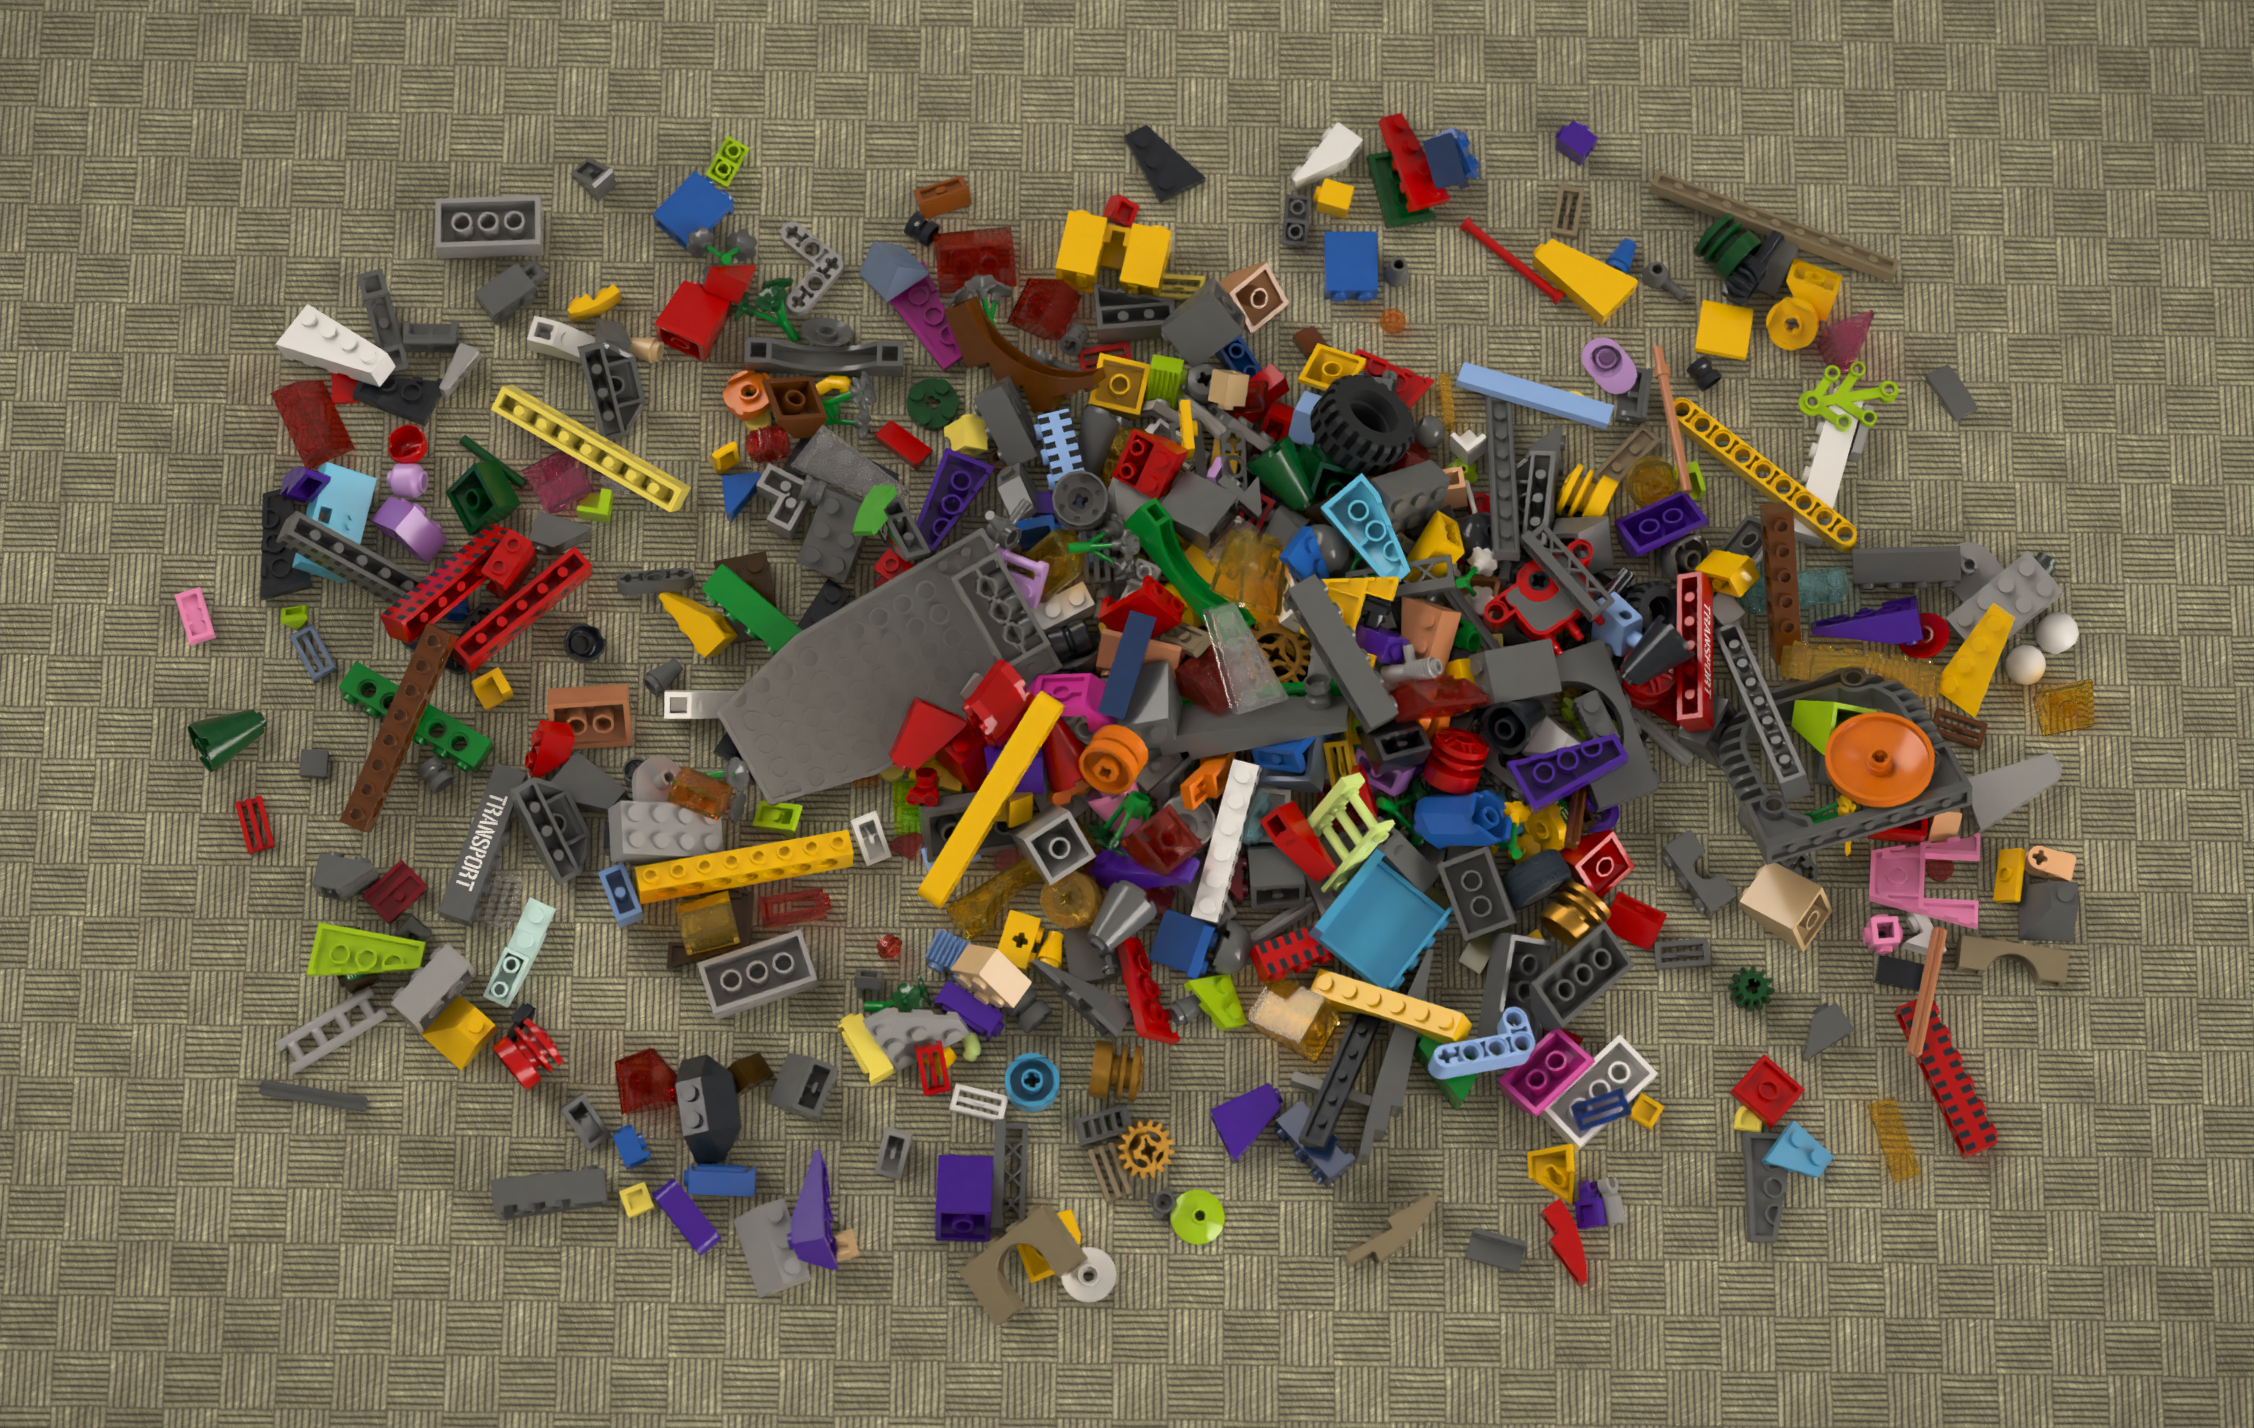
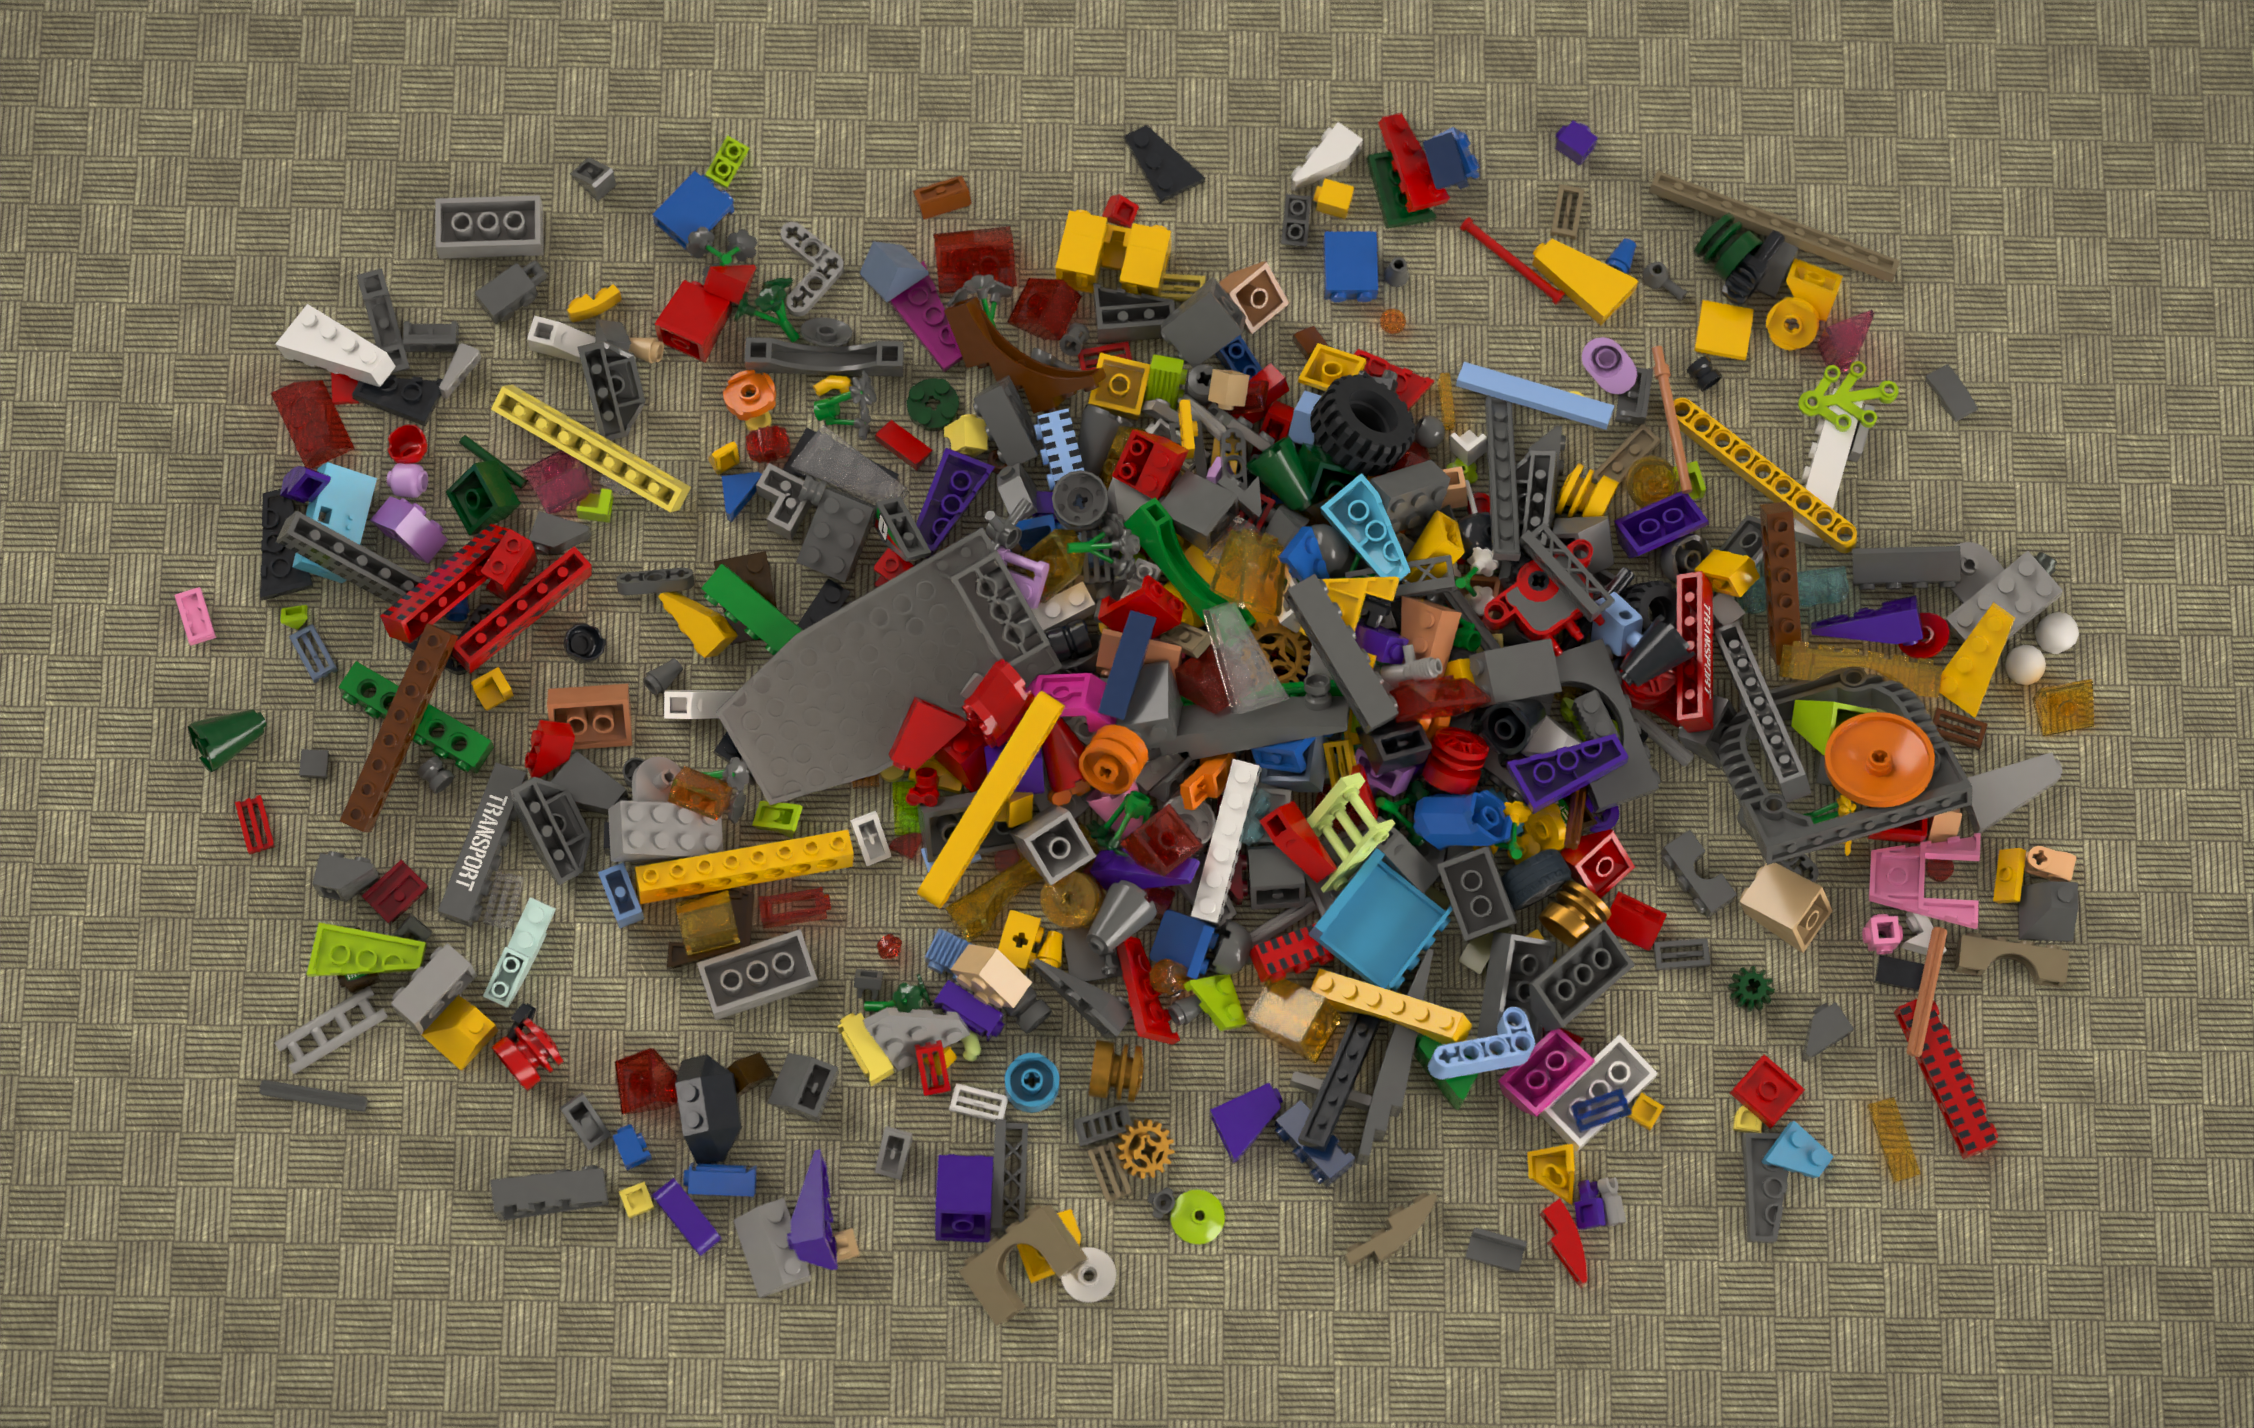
reddish brown slope [762,376,827,438] -> none
bright green slope [853,485,898,536] -> none
black wheel [904,212,940,247] -> none
none -> clear orange head [1150,958,1190,997]

